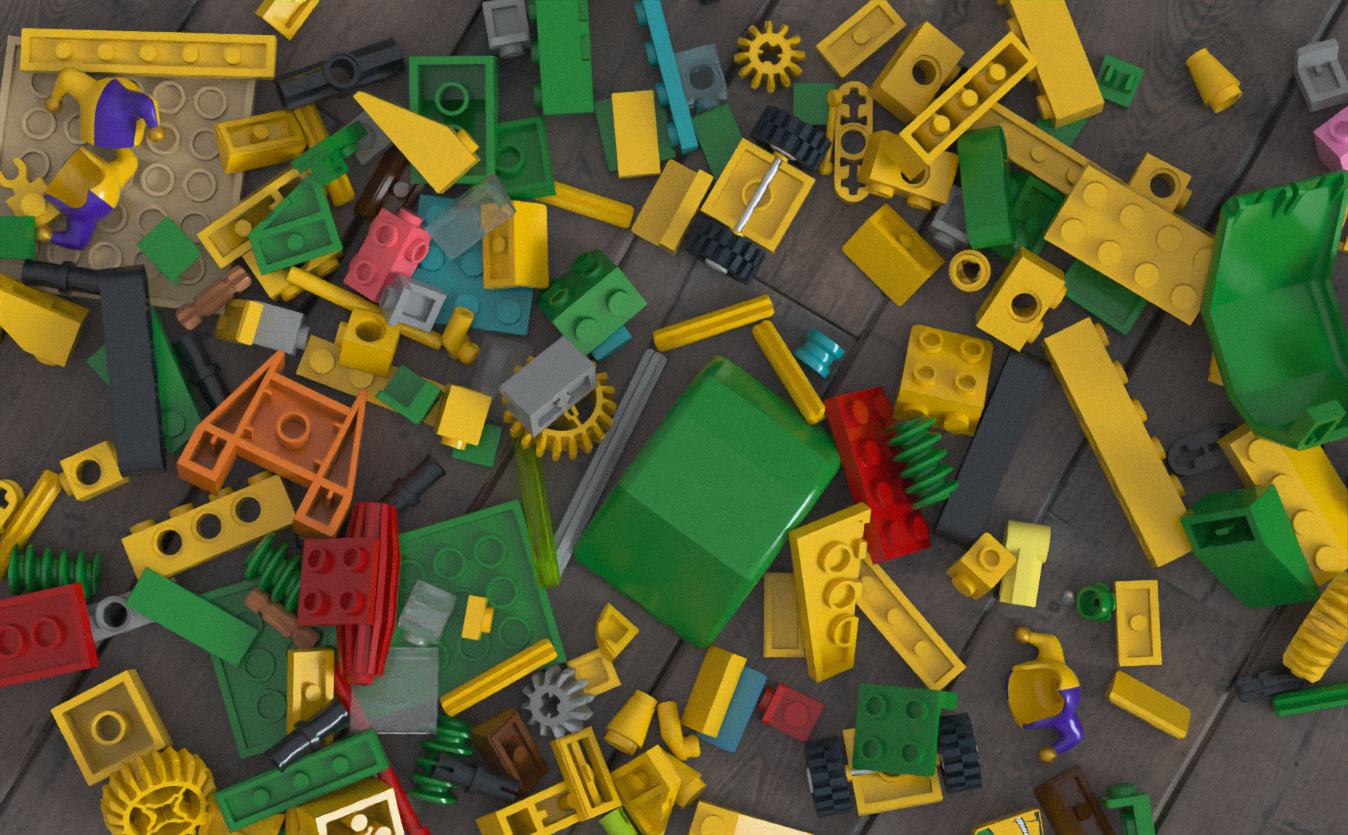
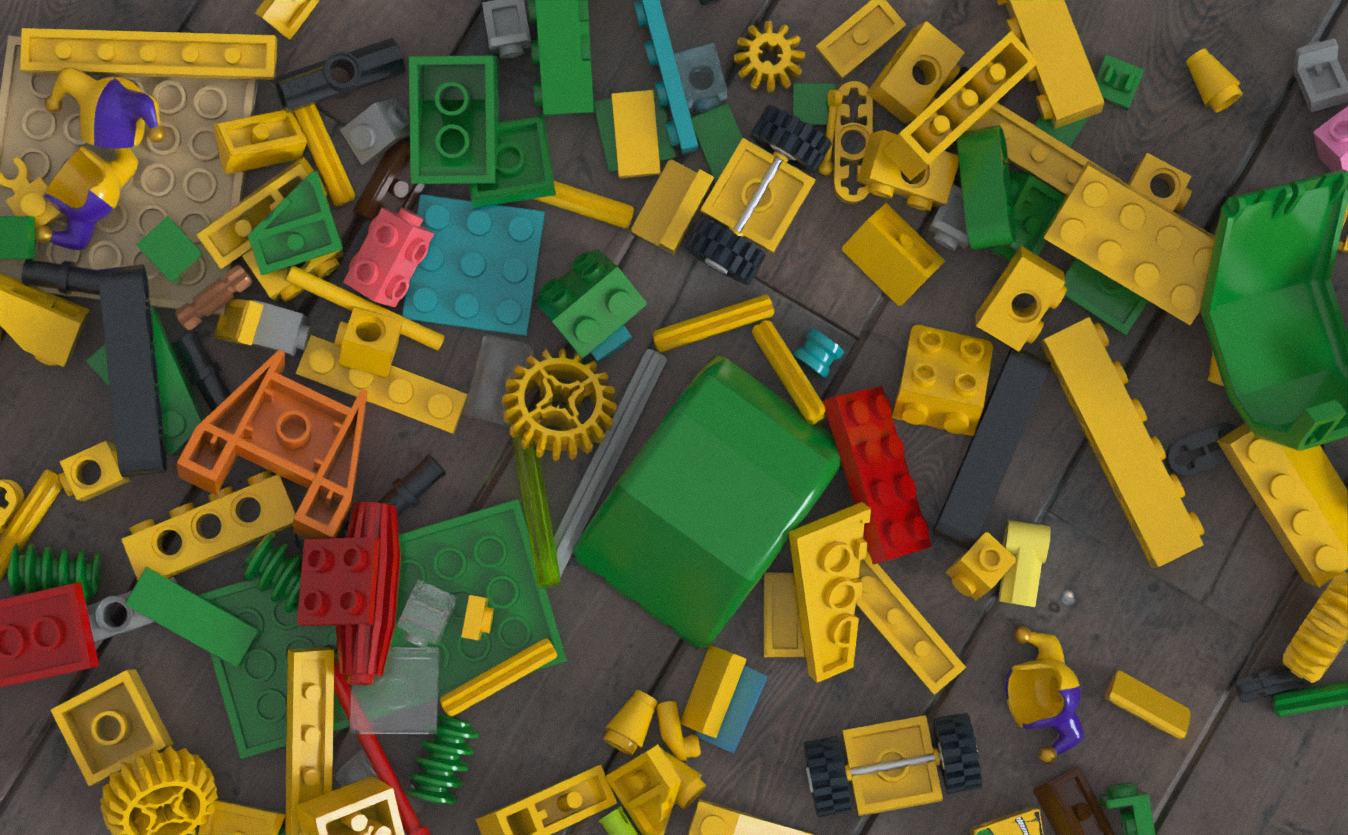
green tile [213,726,390,833] -> none
nougat axle [244,587,321,649] -> none
black pin [265,698,350,773] -> none
green plate [290,120,368,187] -> none
yellow slope [353,91,481,193] -> none
green panel [375,365,444,427] -> none
light grey bracket [379,273,447,333] -> none
clear slope [425,172,516,261] -> none
black pin [429,750,519,805] -> none
yellow brick [432,382,492,450] -> none
yellow arm [442,306,480,365] -> none
green tile [451,423,503,468] -> none
reddish brown slope [469,708,549,798] -> none
yellow panel [482,200,549,290] -> none
light grey hinge [499,335,598,438] -> none
light grey gear [520,665,595,738] -> none
yellow tile [550,726,622,822] -> none
yellow tile [566,648,621,696] -> none
yellow tile [595,602,640,663] -> none
red bracket [757,682,824,742] -> none
green bracket [852,683,958,777] -> none
green piece [883,416,959,510] -> none
yellow cone [949,250,991,292] -> none
green plate [1076,582,1116,624] -> none
yellow plate [1113,580,1162,666] -> none
green slope [1179,484,1321,609] -> none

